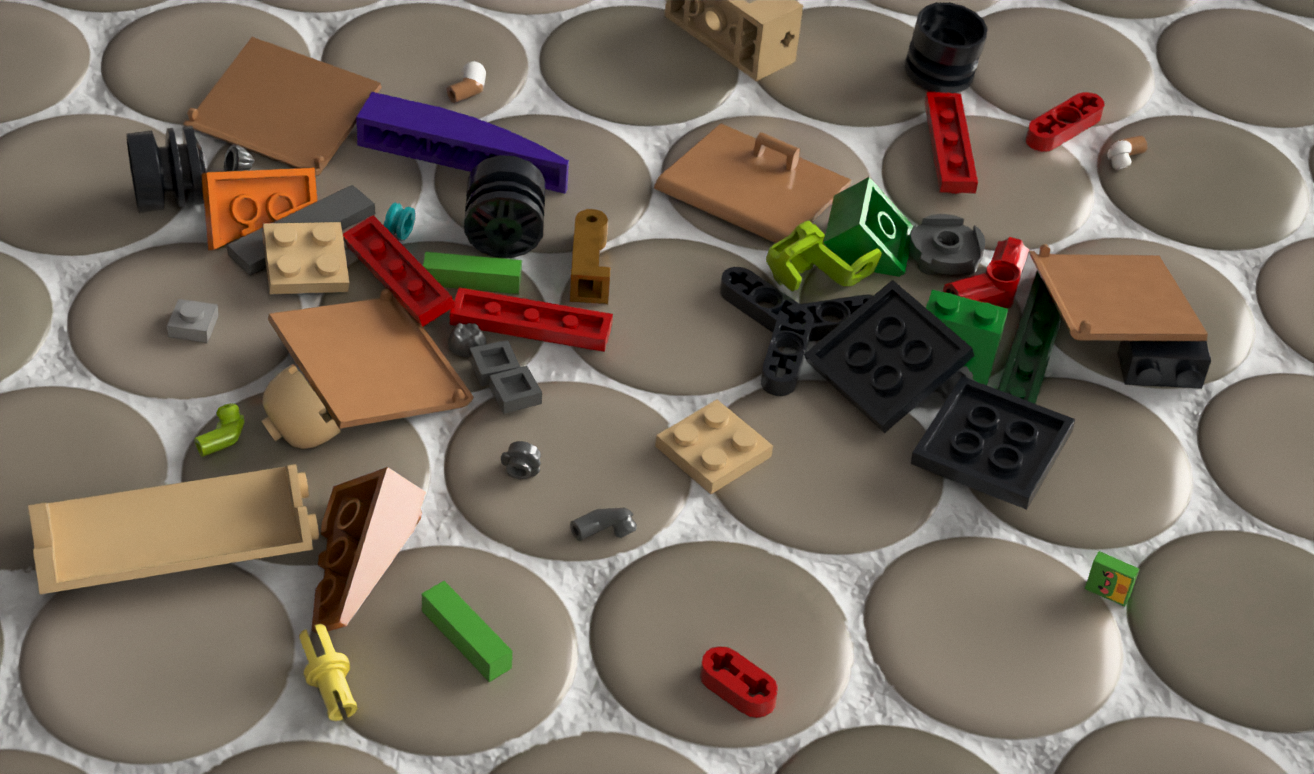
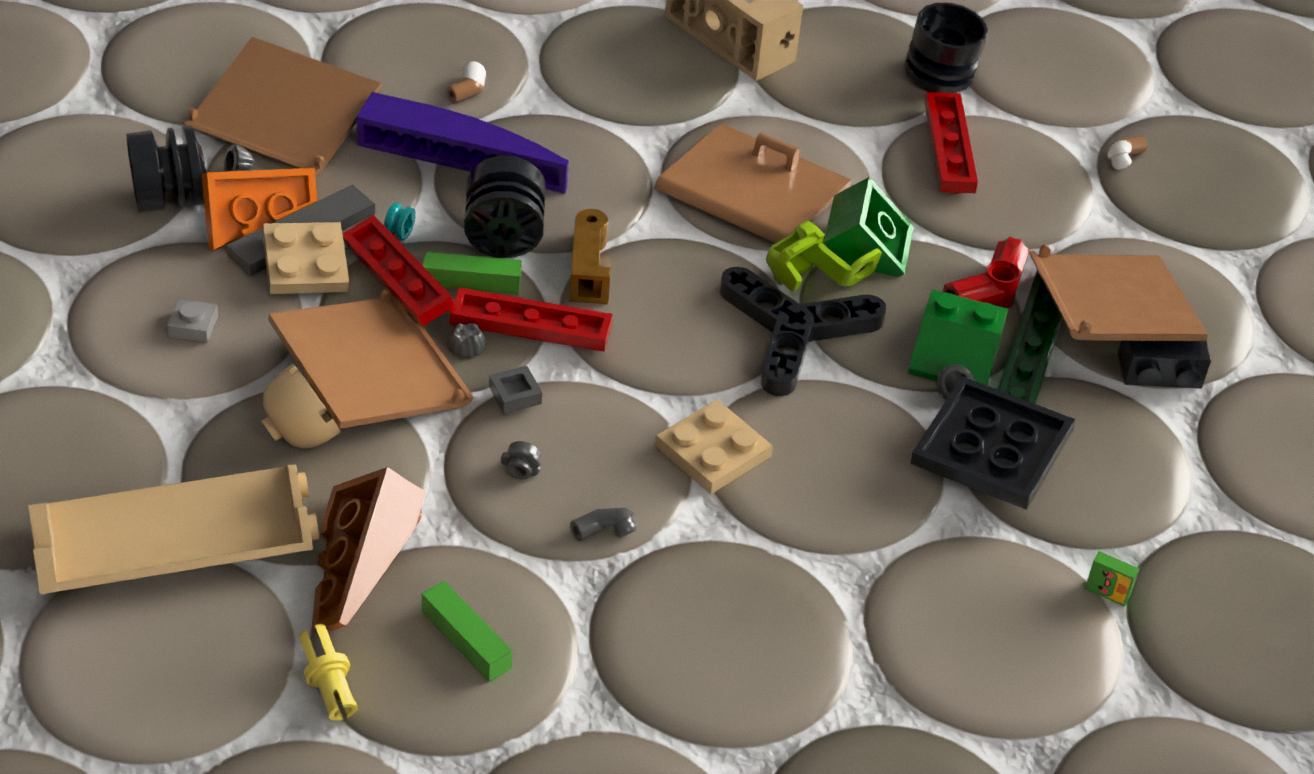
lime arm [194,403,245,457] -> none
dark grey plate [469,340,520,386] -> none
red beam [700,646,778,718] -> none
black plate [804,280,974,434] -> none
dark grey plate [909,214,985,275] -> none
red beam [1026,92,1105,152] -> none

